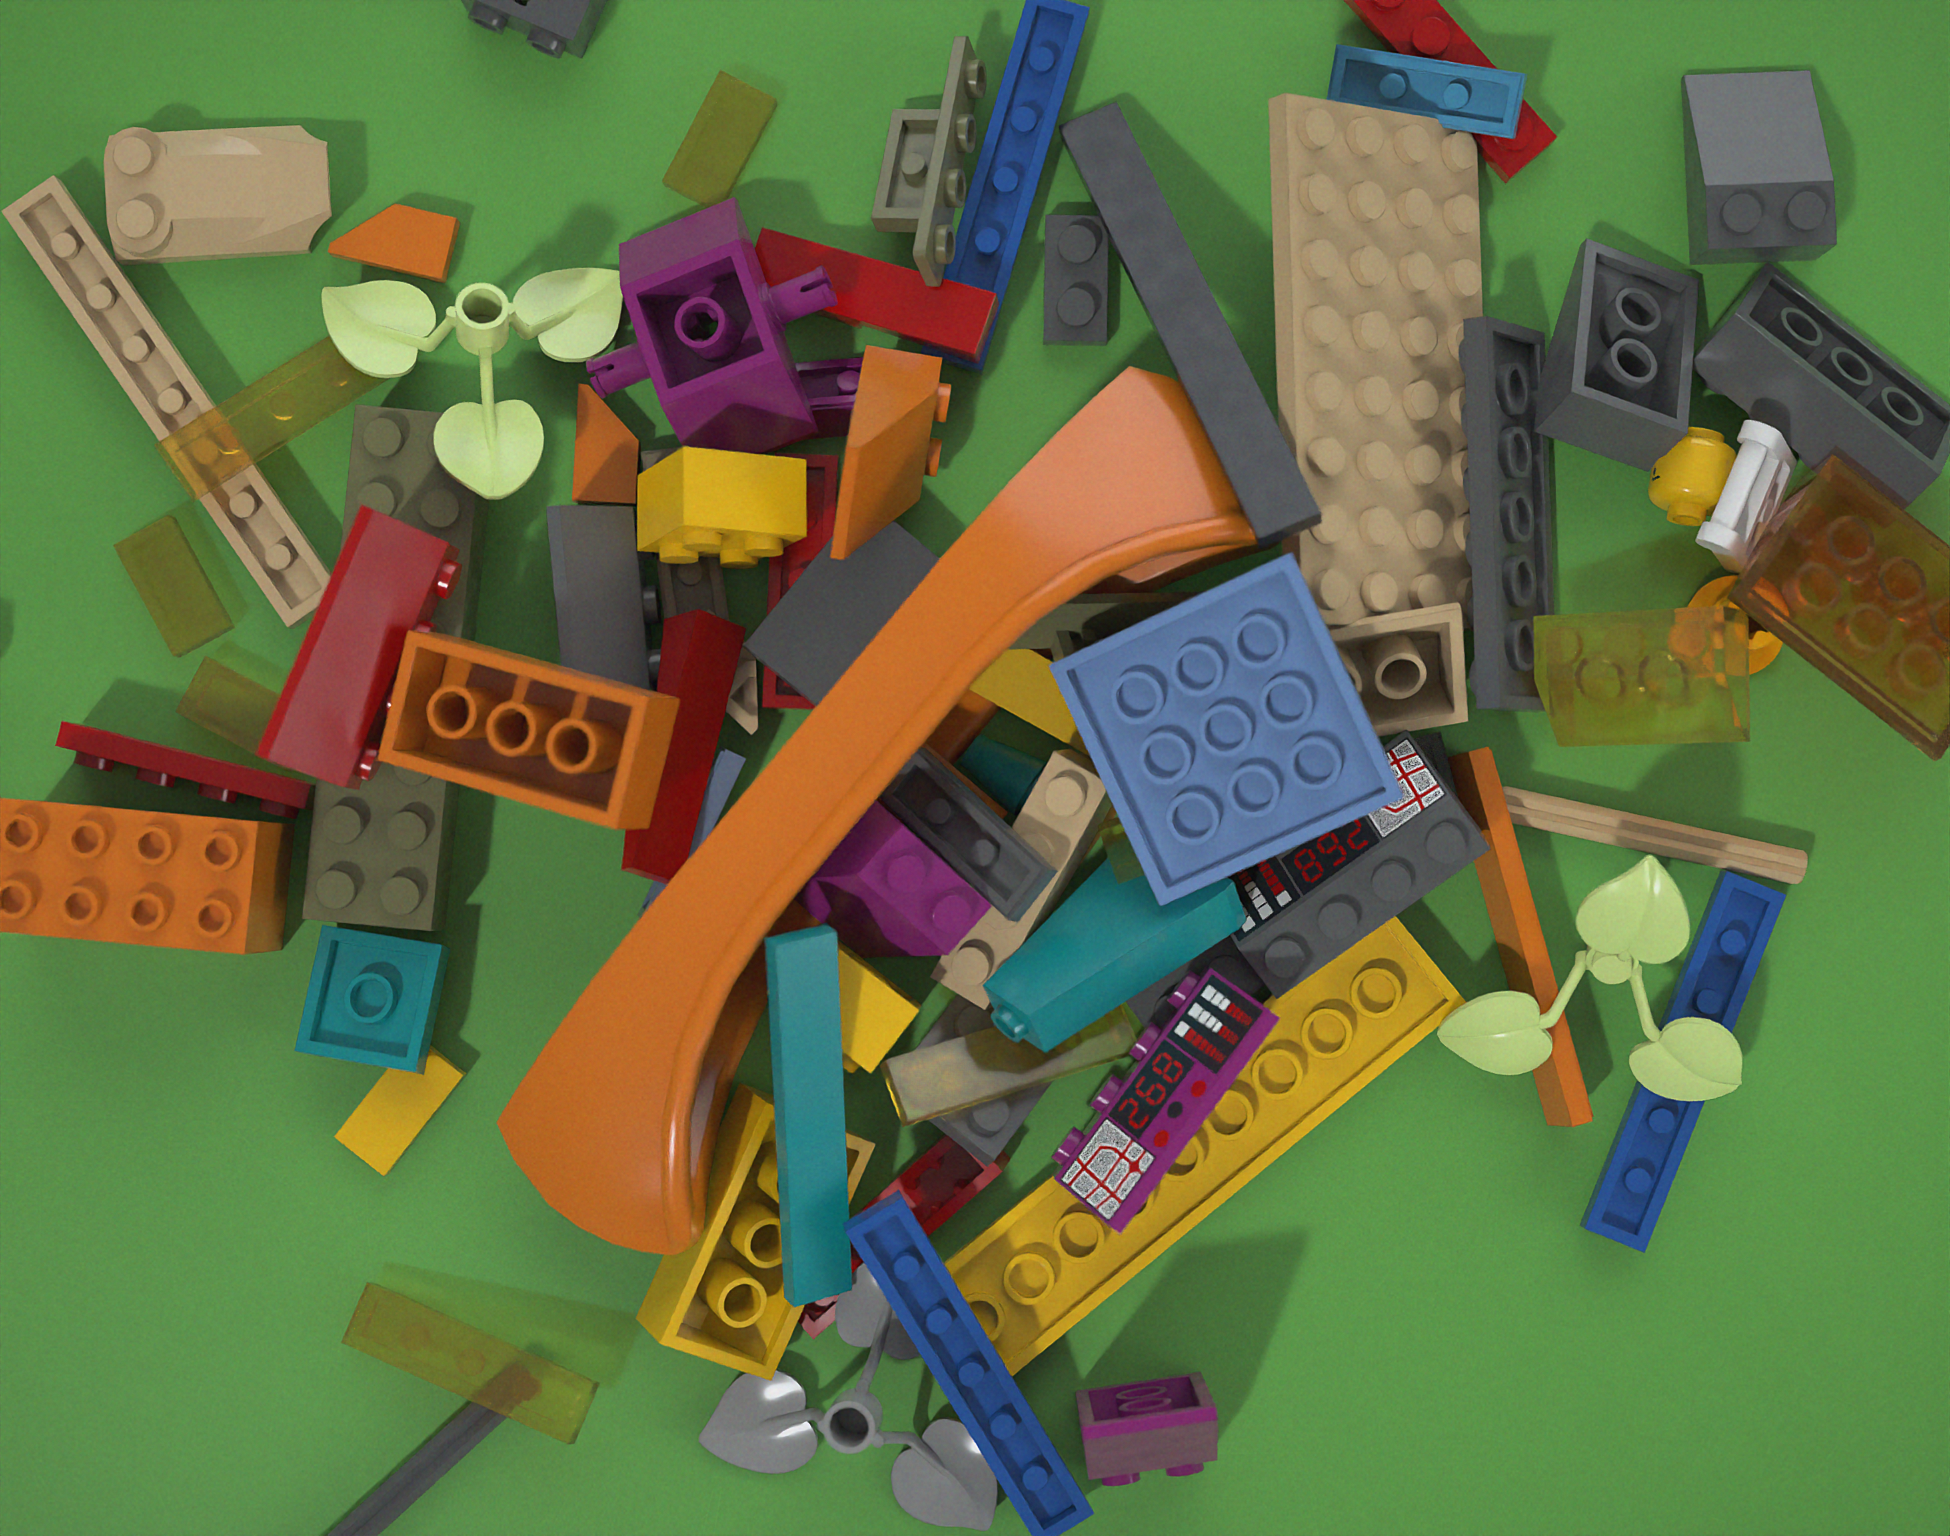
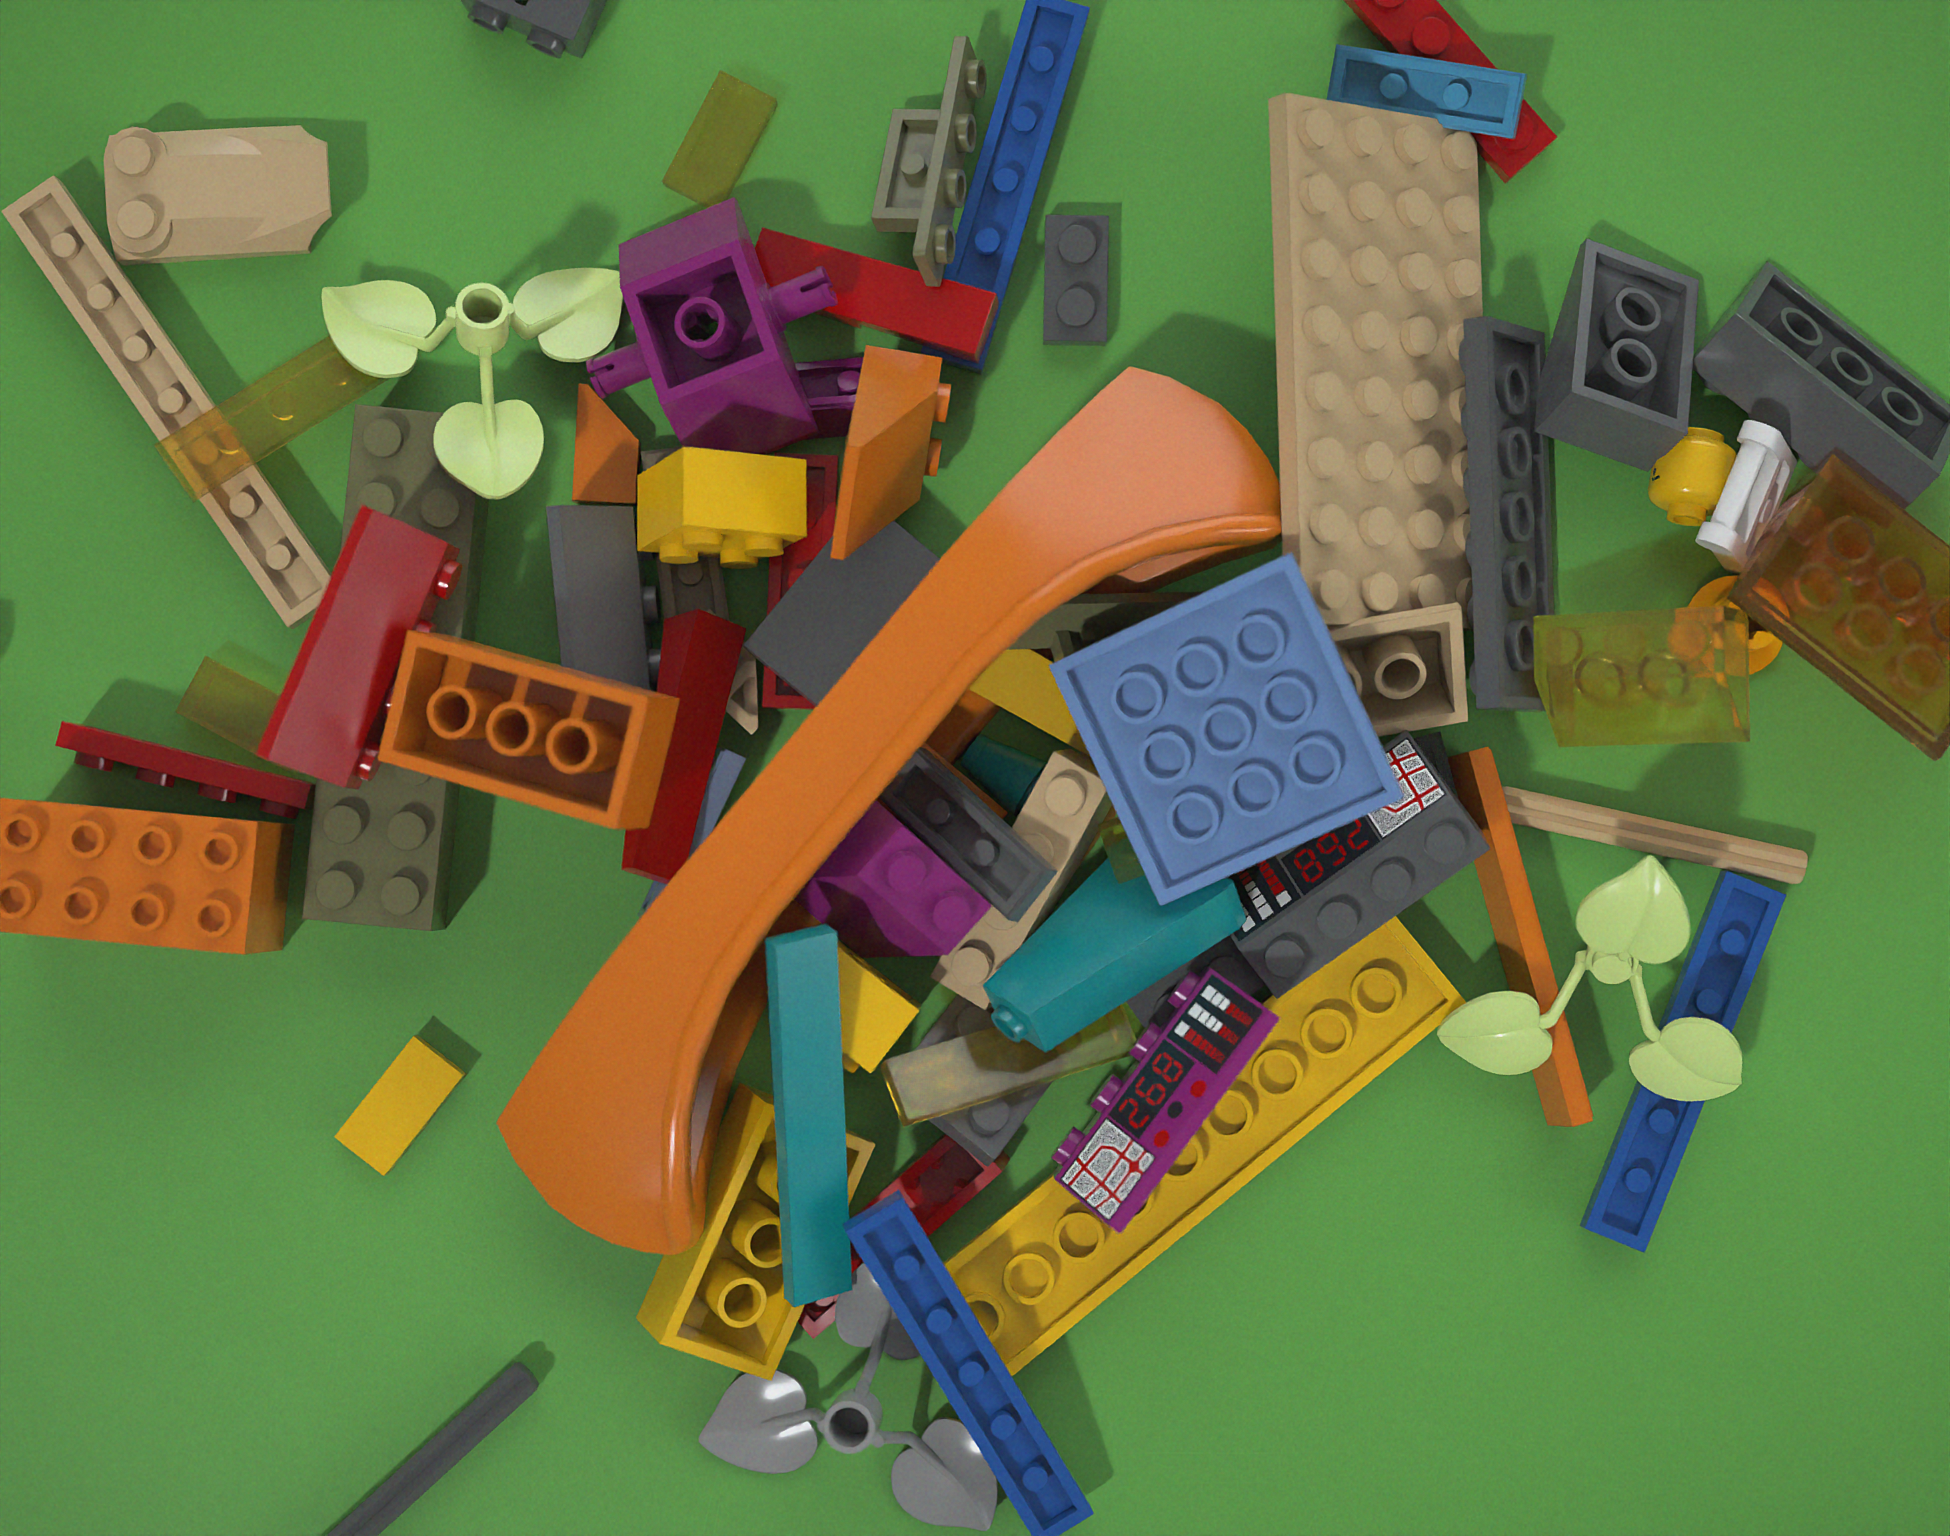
clear yellow tile [113,515,235,658] -> none
teal plate [294,925,451,1075] -> none
orange tile [328,203,460,283] -> none
clear yellow tile [341,1282,600,1445] -> none
black tile [1058,102,1322,549] -> none
magenta slope [1075,1372,1218,1486] -> none
dark grey slope [1681,70,1837,265] -> none

